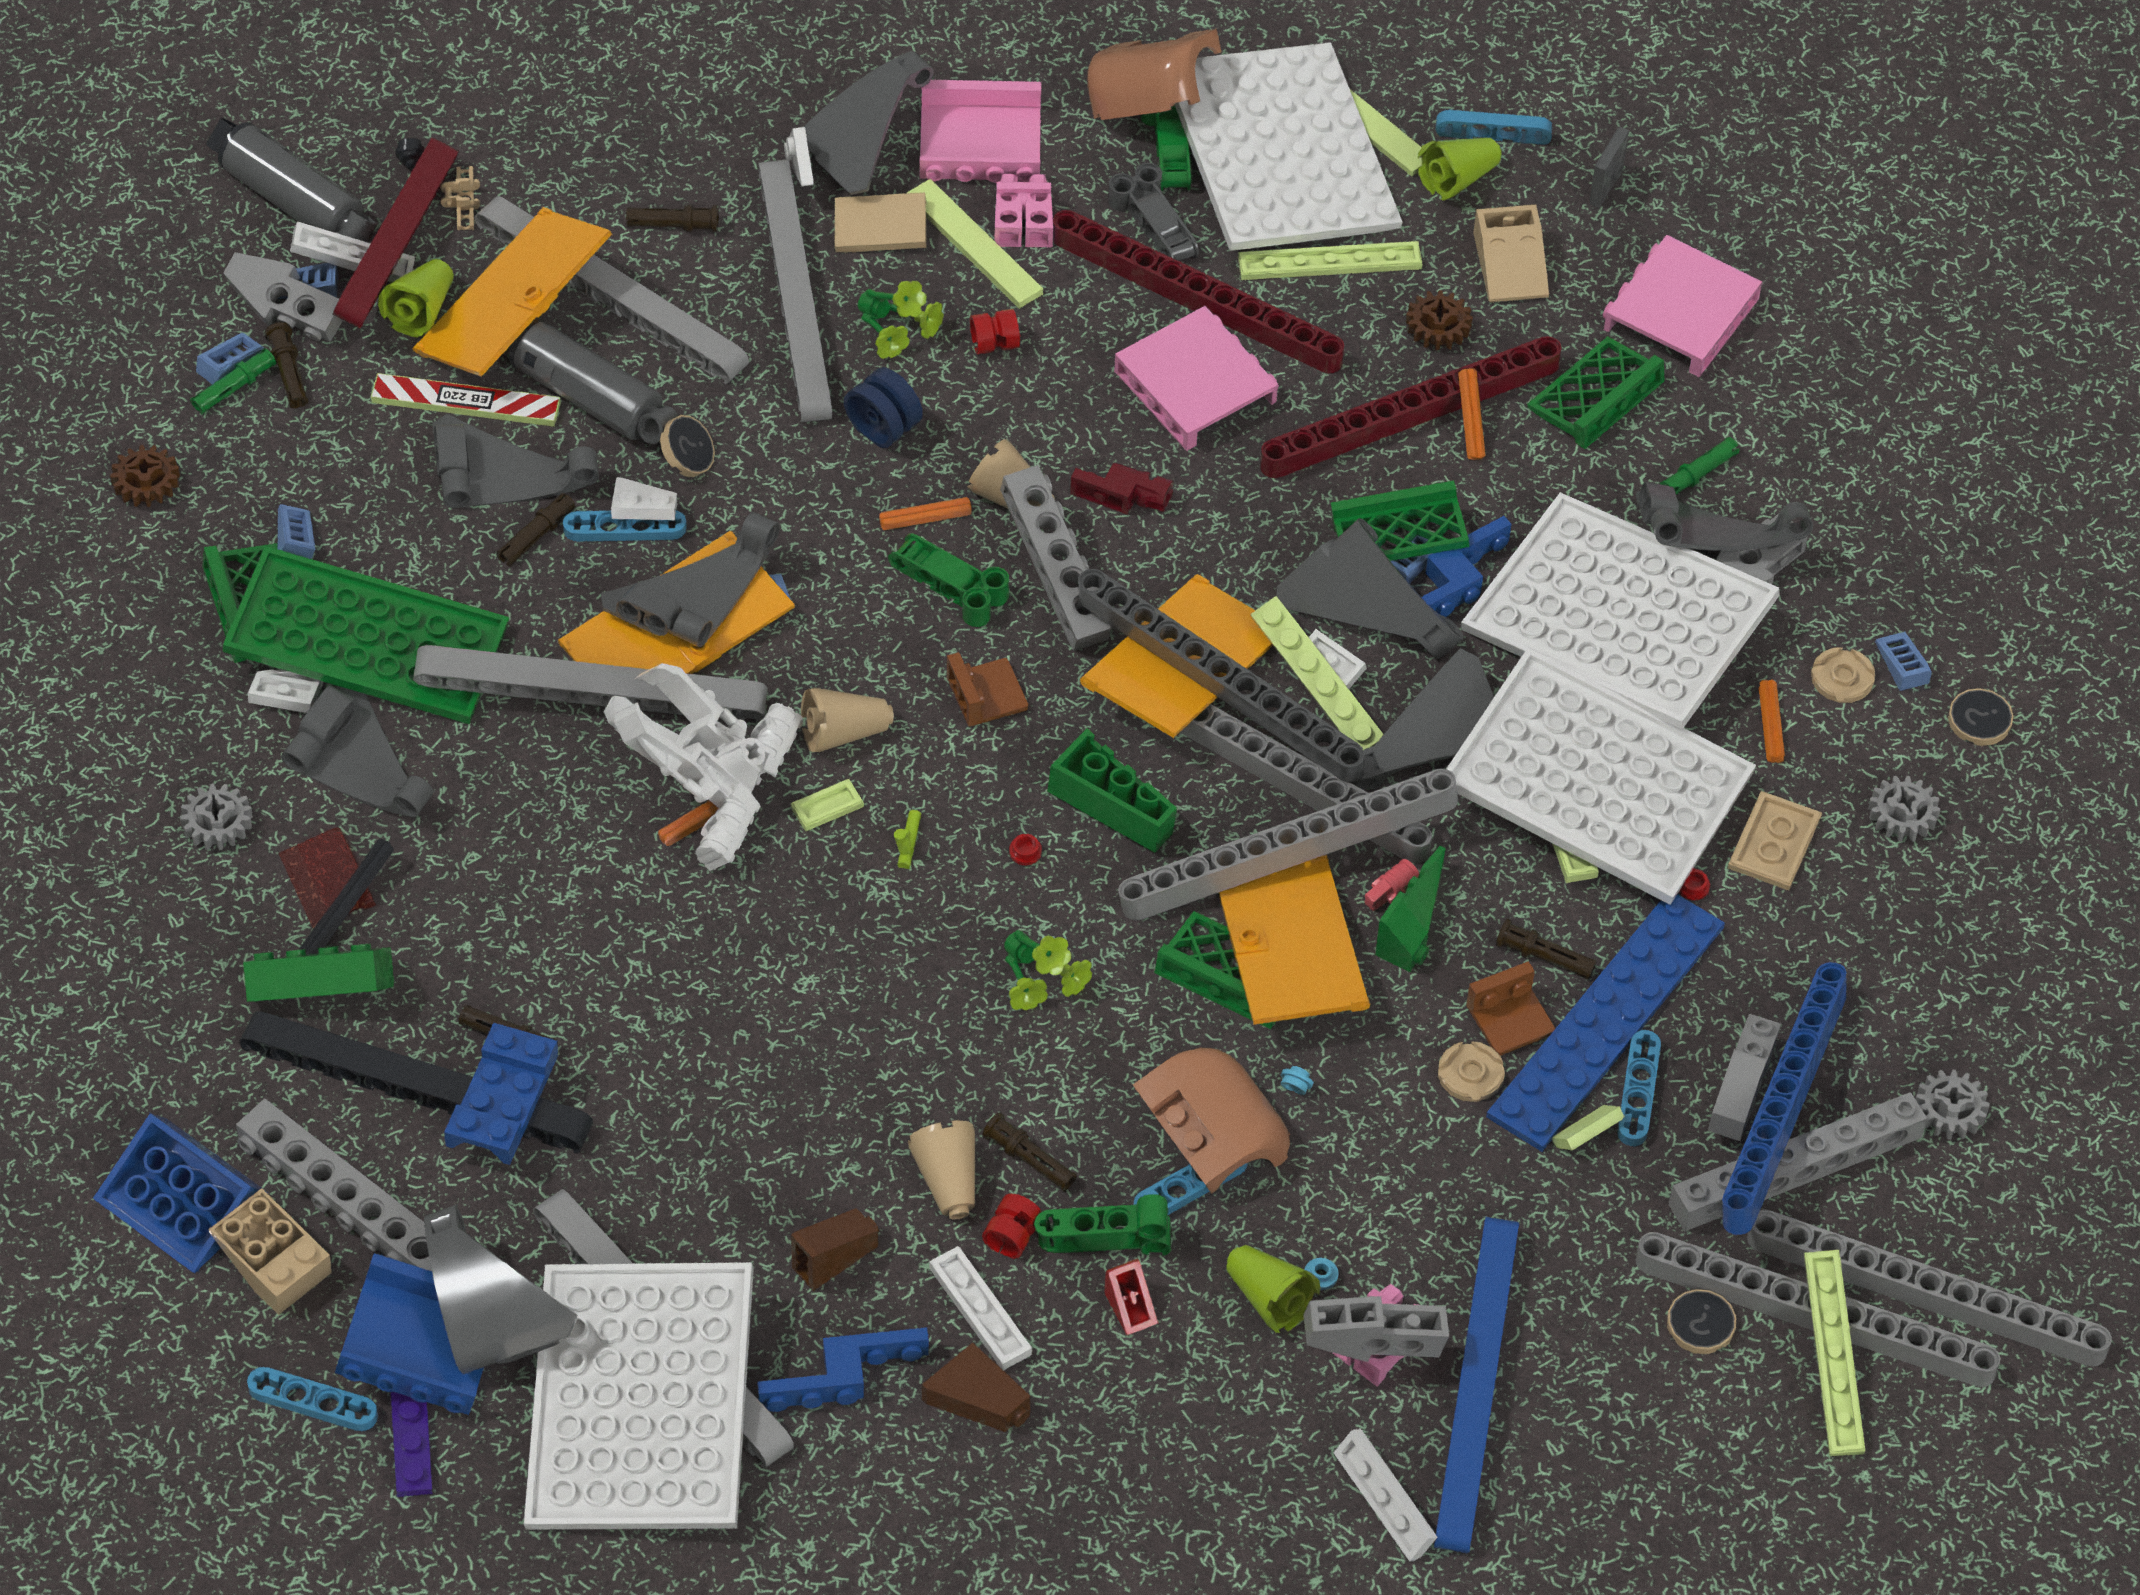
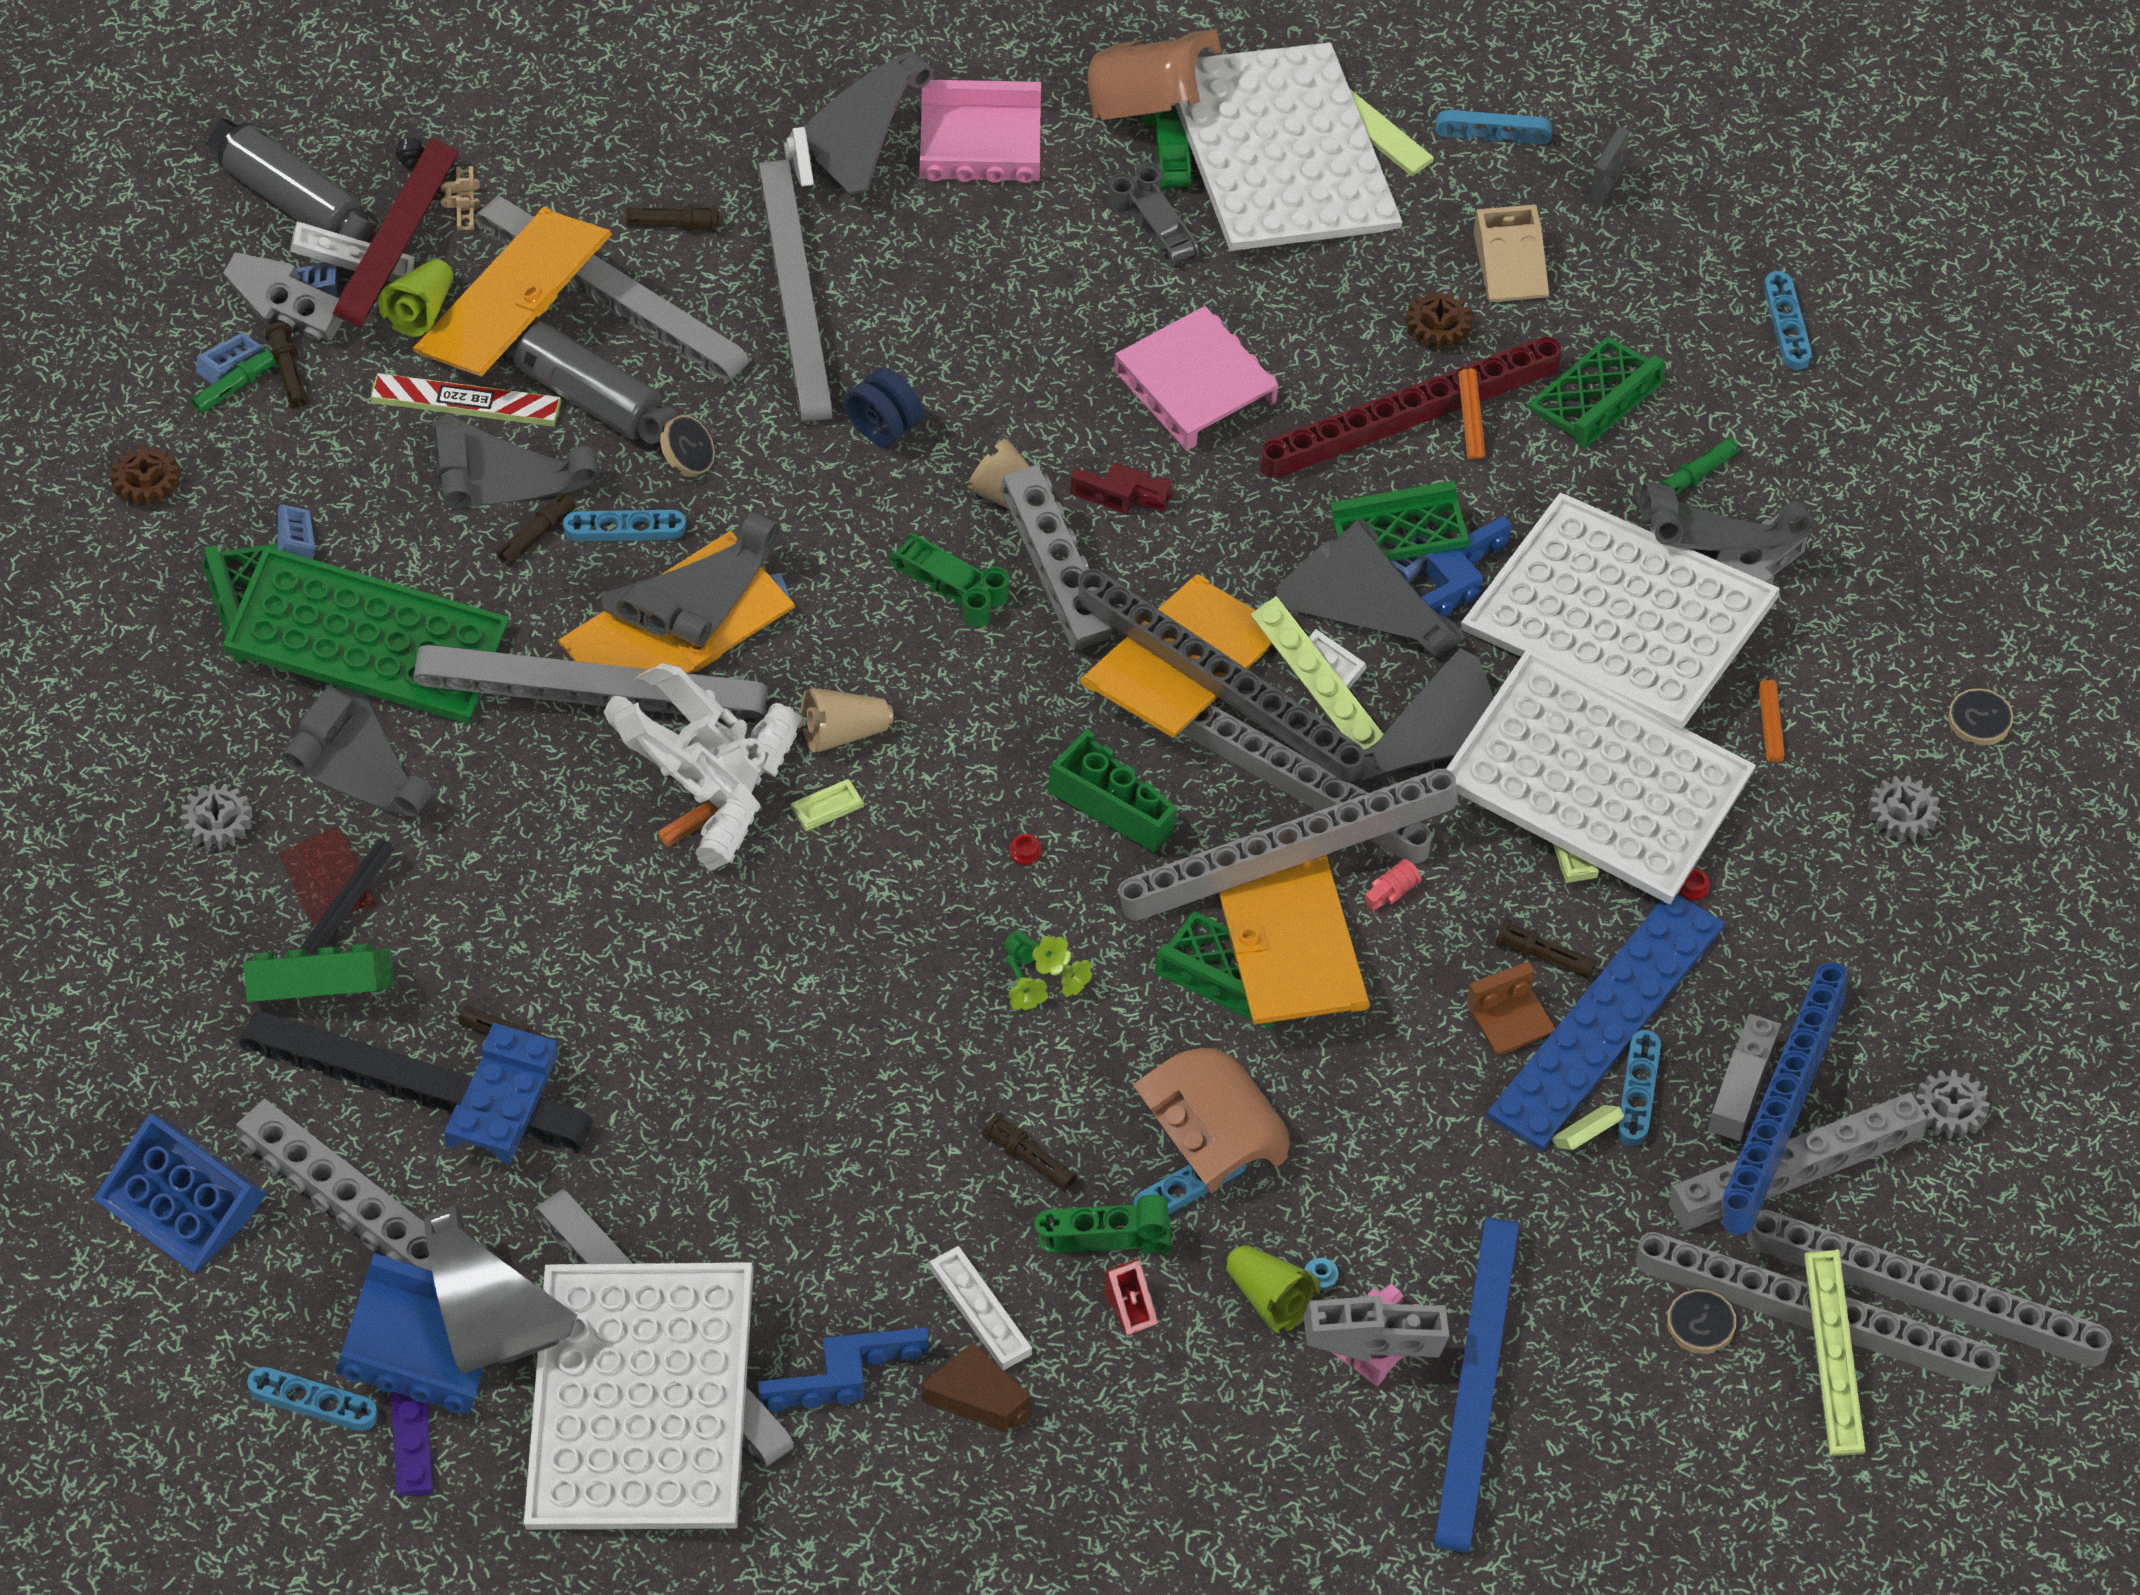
tan slope [209,1188,332,1315] -> none
white wing [248,669,324,713] -> none
white wing [611,477,677,520] -> none
reddish brown slope [791,1208,879,1291] -> none
tan tile [835,192,926,252] -> none
lime plant [858,281,944,359] -> none
orange axle [879,497,972,530] -> none
lime hose [894,810,921,869] -> none
yellowish green tile [907,179,1043,309] -> none
tan cone [908,1120,975,1220] -> none
dark orange bracket [947,652,1028,727] -> none
red wheel [970,309,1020,355] -> none
red wheel [982,1193,1041,1259] -> none
bright pink hips [994,174,1053,247] -> none
dark red beam [1053,210,1344,373] -> none
yellowish green tile [1238,241,1422,280] -> none
medium azure plate [1280,1066,1313,1095] -> none
white plate [1334,1429,1437,1562] -> none
green wedge [1375,846,1446,972] -> none
lime cone [1418,138,1501,200] -> none
tan tile [1438,1041,1505,1102] -> none
bright pink panel [1603,235,1762,377] -> none
tan tile [1728,791,1822,890] -> none
tan tile [1811,647,1875,703] -> none
medium blue slope [1875,632,1932,691] -> none
none -> dark azure beam [1764,271,1811,370]

